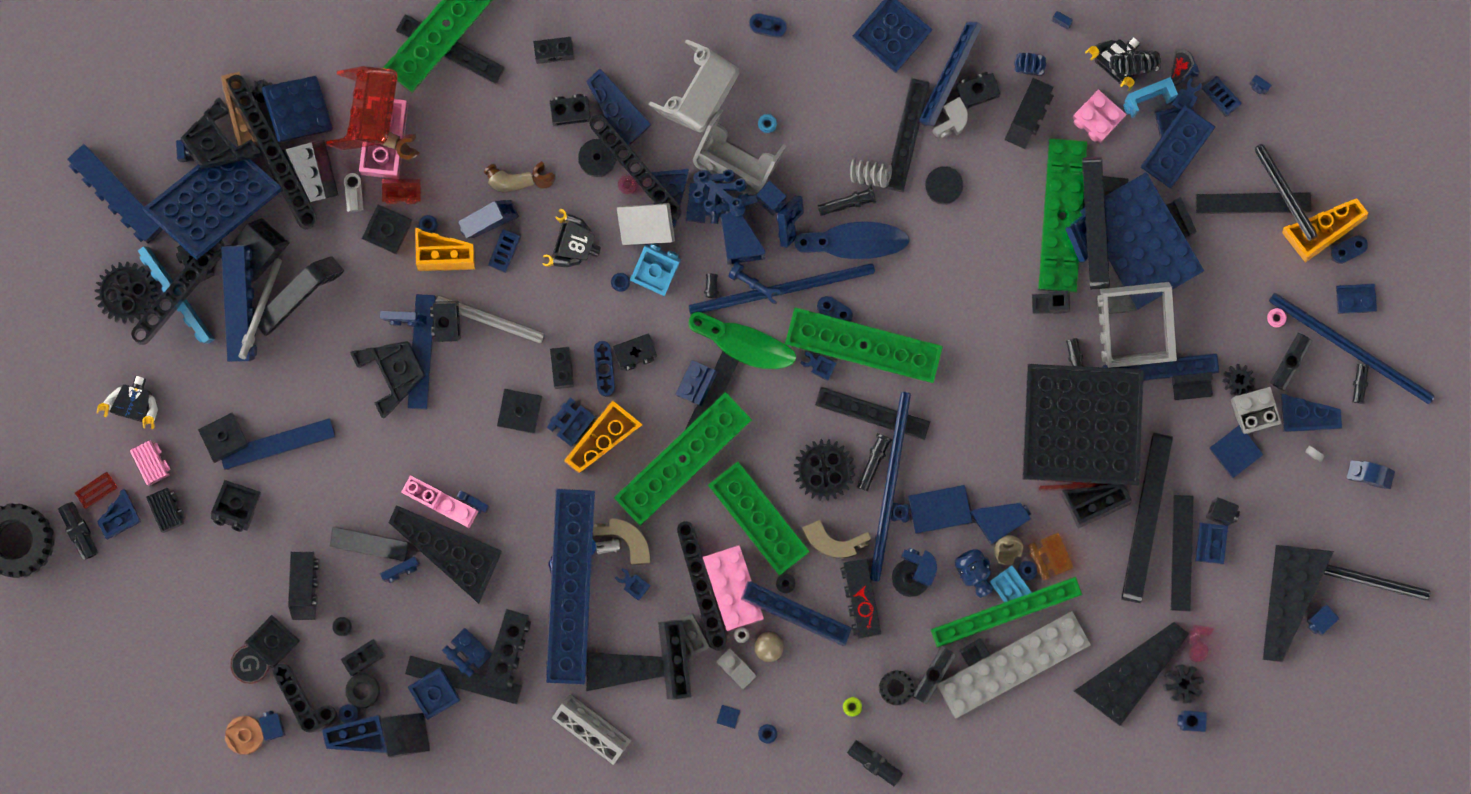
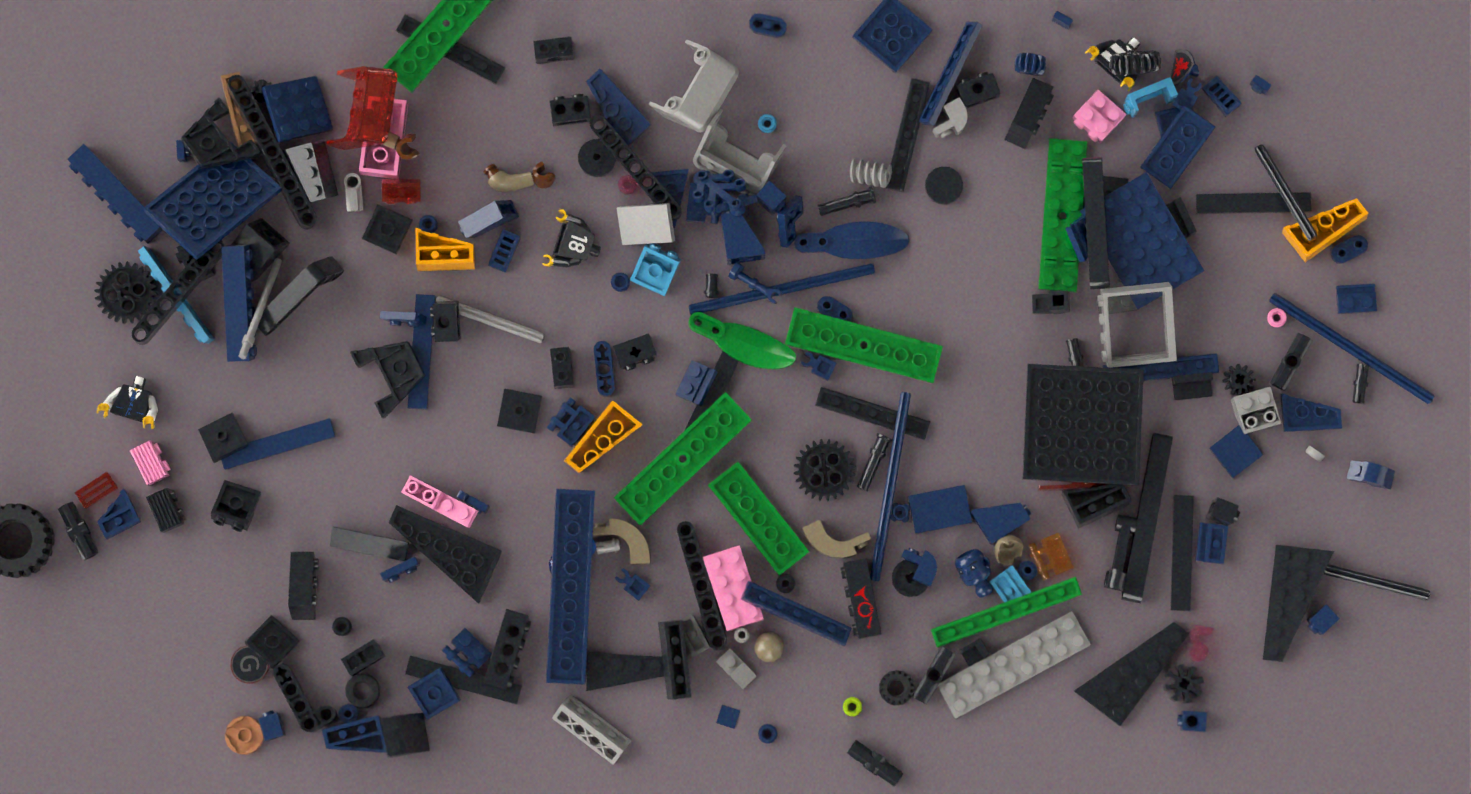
none -> black piece [1104,514,1137,591]

